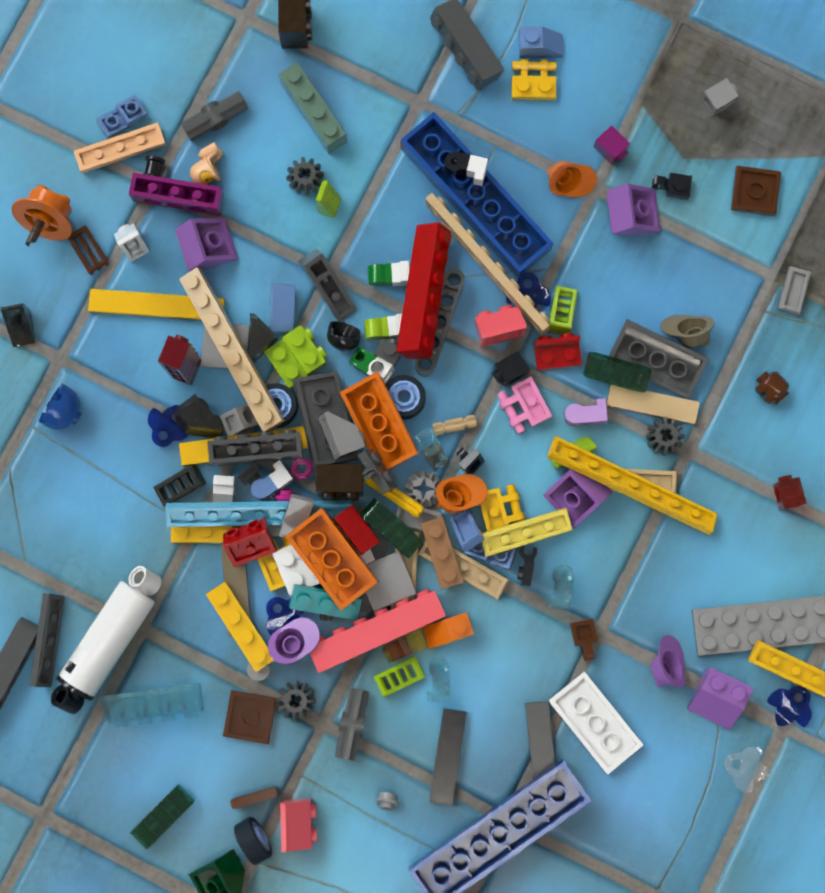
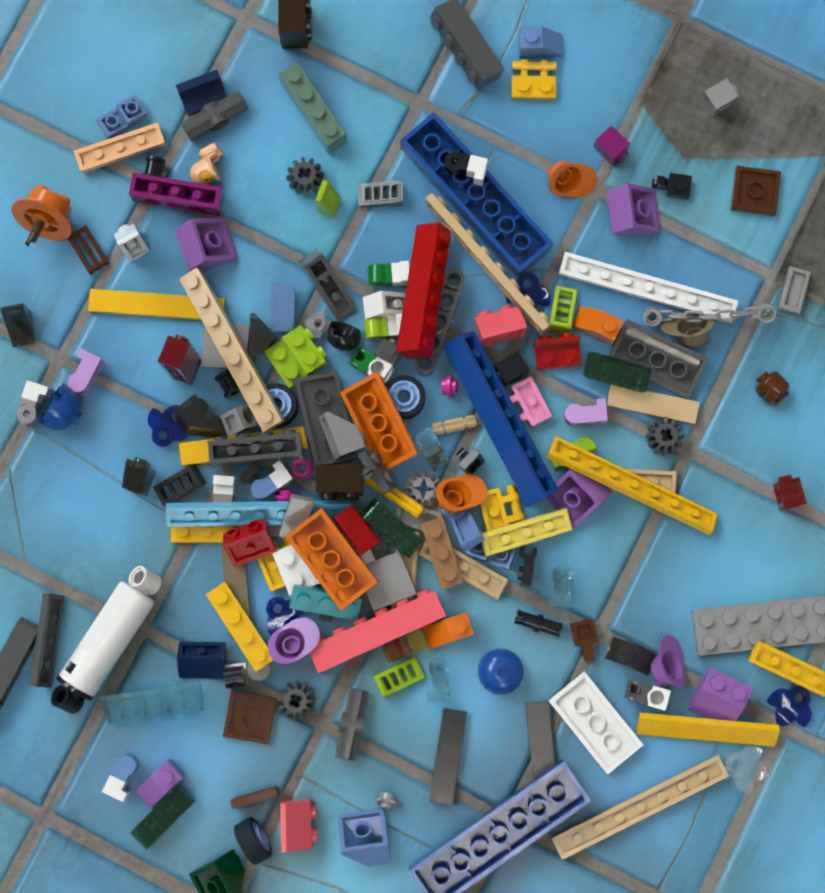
none -> leg [16,380,53,425]
none -> lavender leg [68,349,104,395]
none -> leg [102,755,139,802]
none -> clear smoke slope [122,457,156,497]
none -> medium lavender slope [136,759,186,808]
none -> dark blue panel [175,69,227,116]
none -> dark blue panel [177,642,226,678]
none -> black bush [214,369,240,398]
none -> black leg [223,662,249,688]
none -> light grey plate [305,311,330,338]
none -> medium blue slope [338,809,391,866]
none -> slope [358,180,403,207]
none -> white slope [363,291,406,319]
none -> dark pink plate [441,375,458,398]
none -> blue brick [443,331,559,507]
none -> blue cylinder [478,649,524,695]
none -> black pin [514,609,563,637]
none -> tan plate [551,755,729,860]
none -> white plate [558,252,738,324]
none -> orange slope [572,306,624,346]
none -> clear smoke slope [605,637,656,676]
none -> leg [624,680,671,711]
none -> yellow tile [636,712,780,747]
none -> light grey piece [643,303,776,327]

